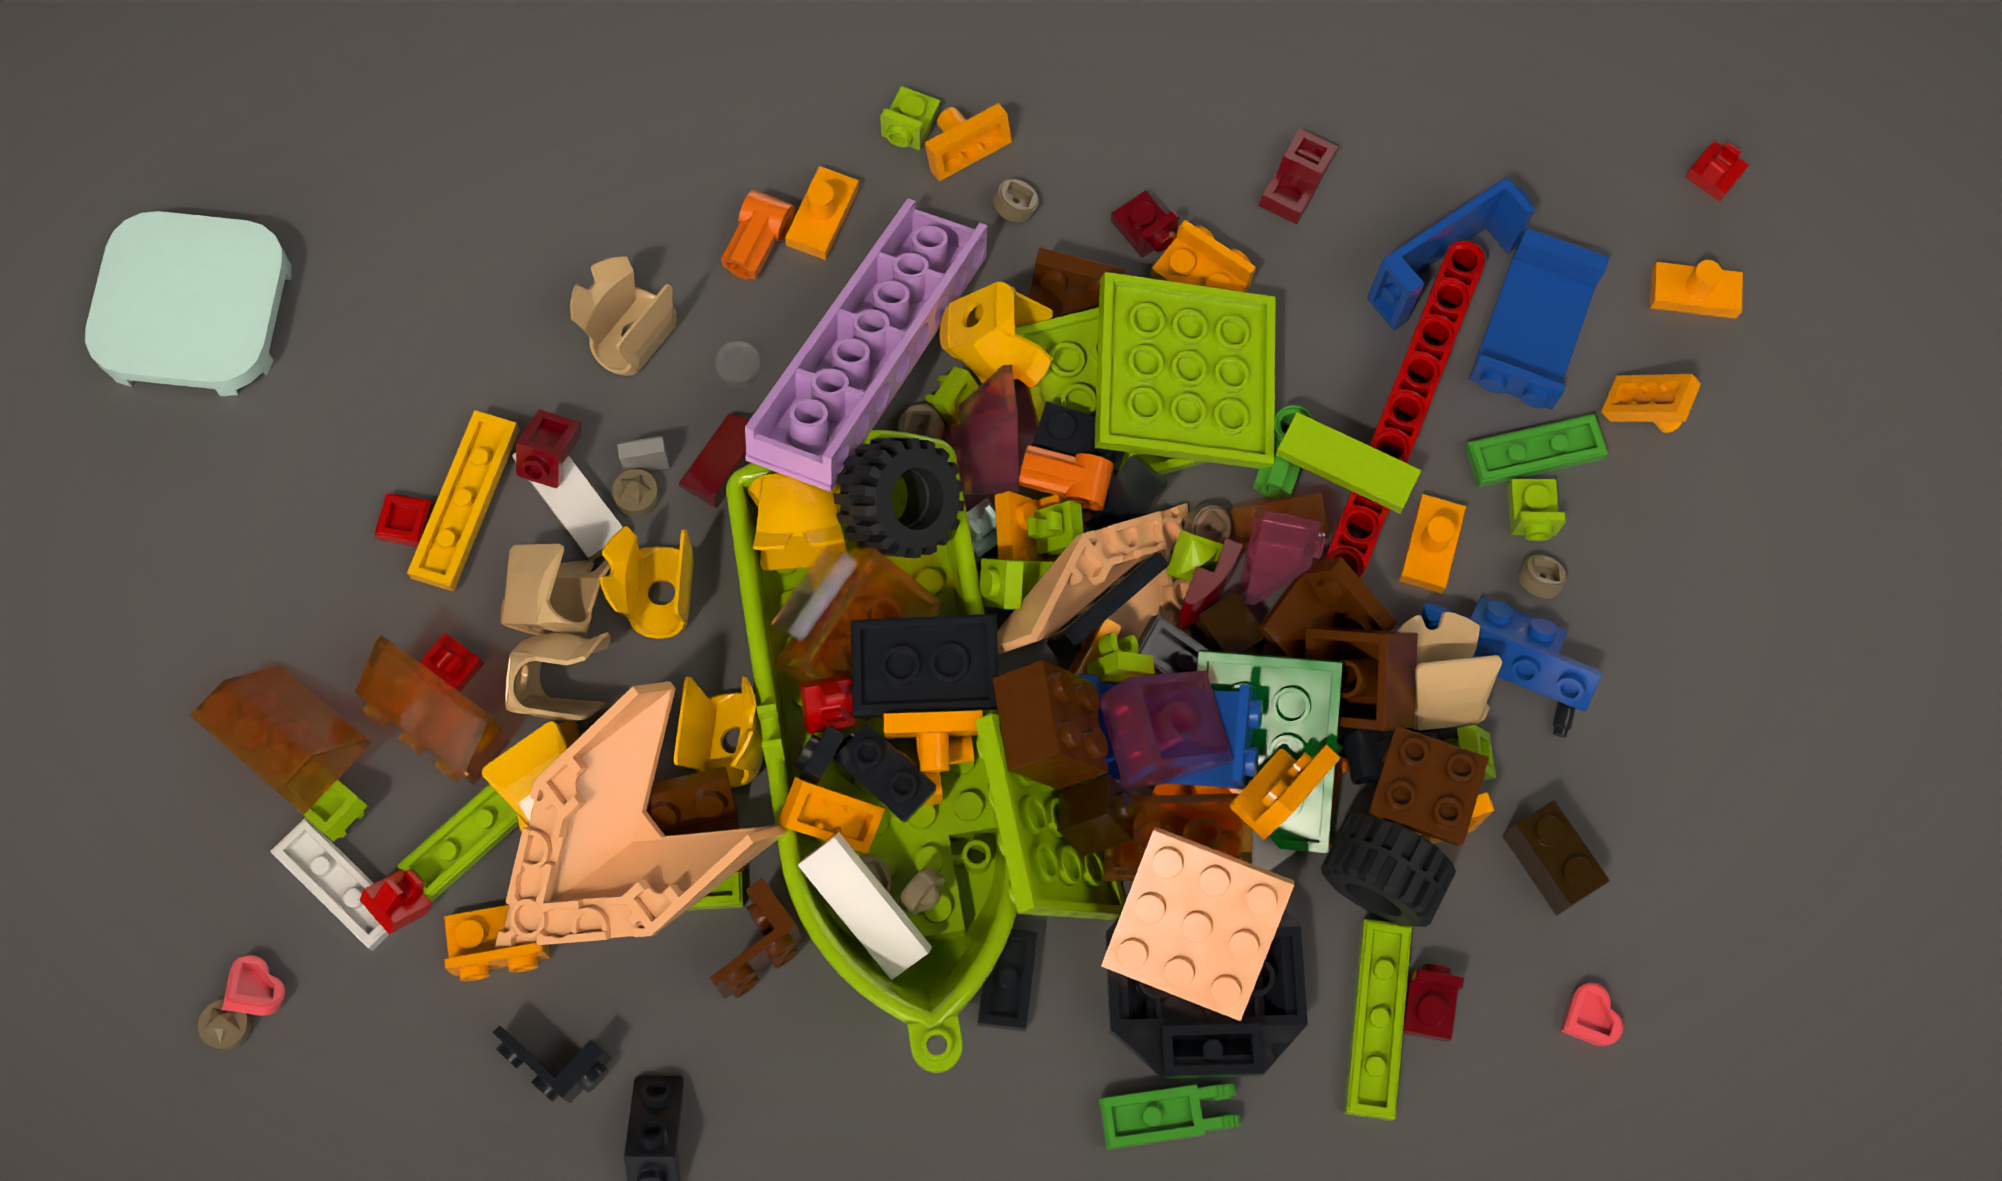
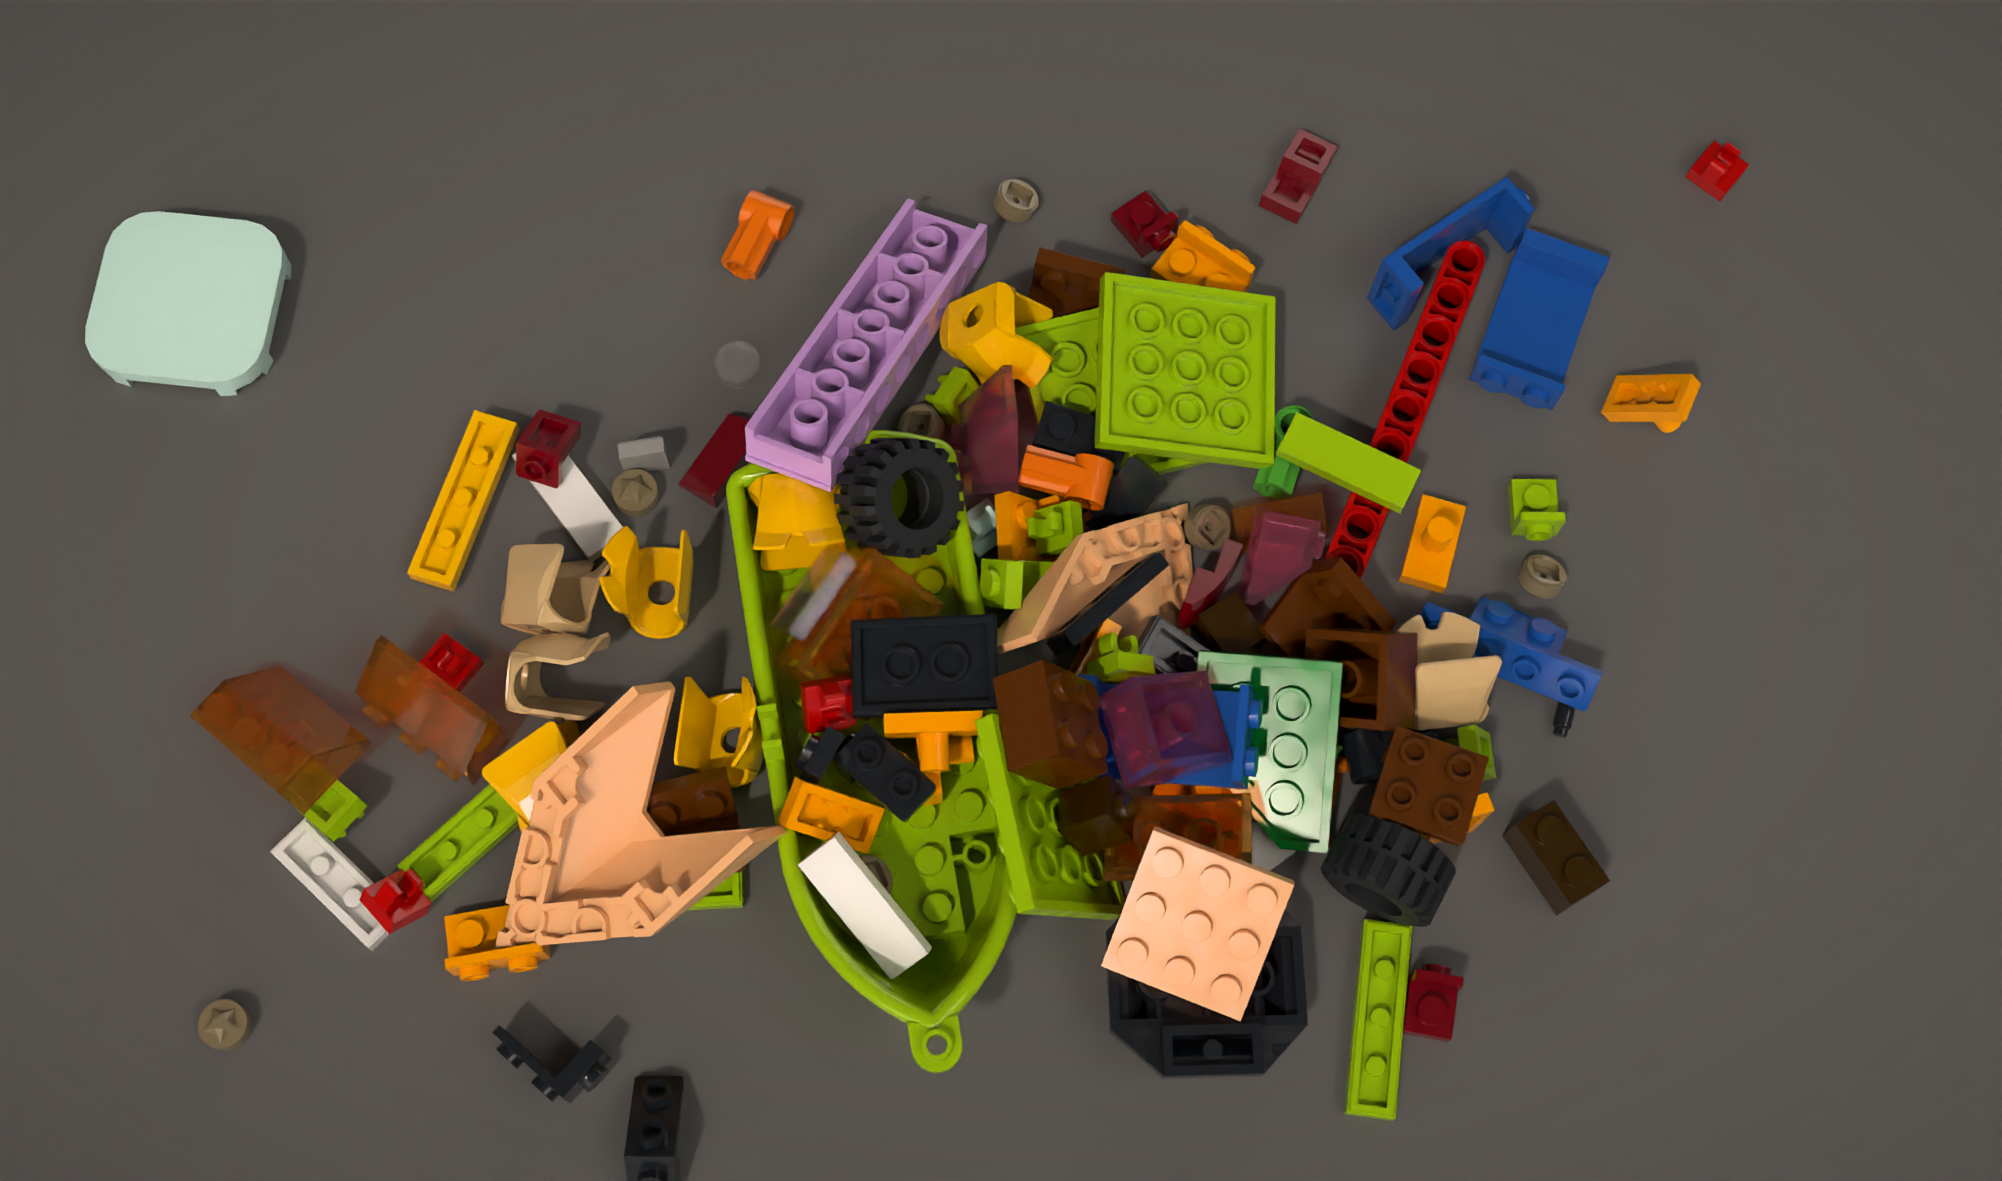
coral tile [221,955,285,1016] -> none
red tile [374,493,434,547] -> none
tan piece [570,256,677,376] -> none
reddish brown bracket [710,878,803,999] -> none
light orange tile [785,166,860,260] -> none
lime bracket [880,86,940,151] -> none
dark tan tile [899,867,945,917] -> none
light orange tile [925,103,1012,182] -> none
black plate [977,929,1038,1032] -> none
bright green hinge [1099,1083,1242,1150] -> none
lime tile [1165,530,1224,582] -> none
light orange bracket [1230,745,1340,840] -> none
bright green tile [1465,414,1609,488] -> none
coral tile [1560,983,1623,1047] -> none
light orange tile [1650,260,1743,319] -> none

